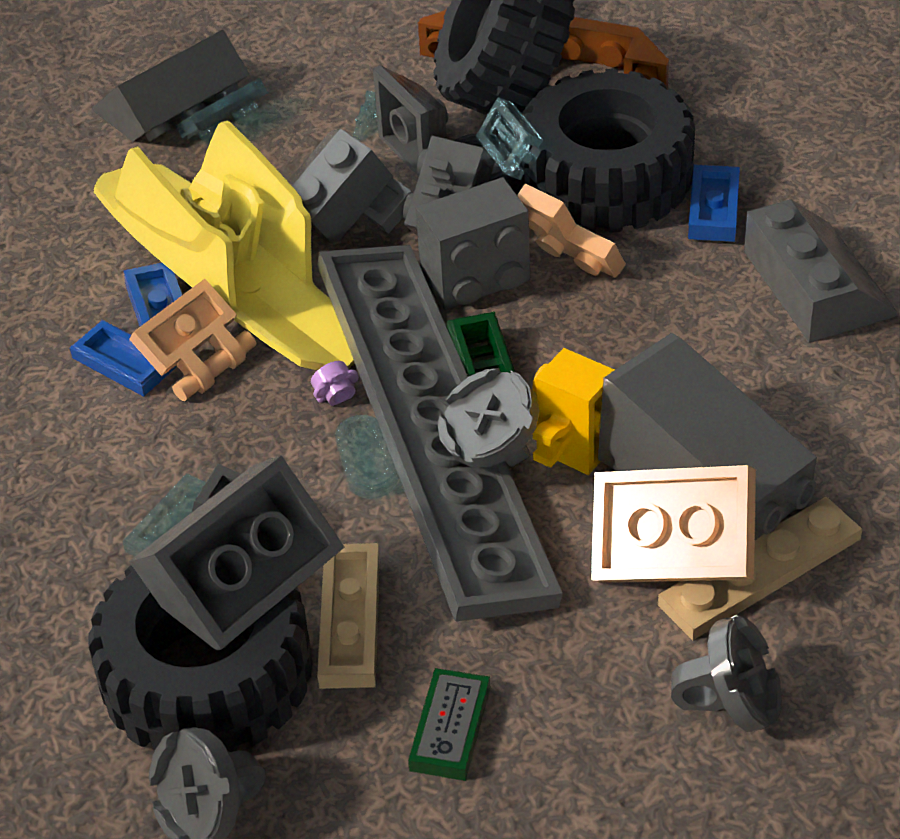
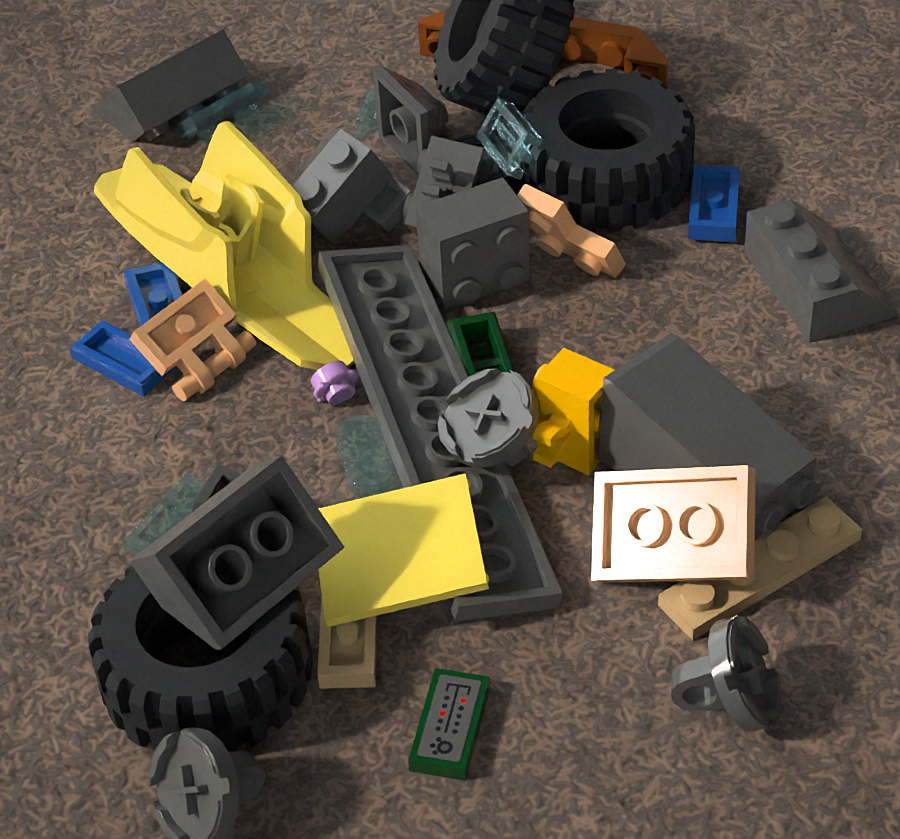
none -> light yellow piece [318,473,490,627]

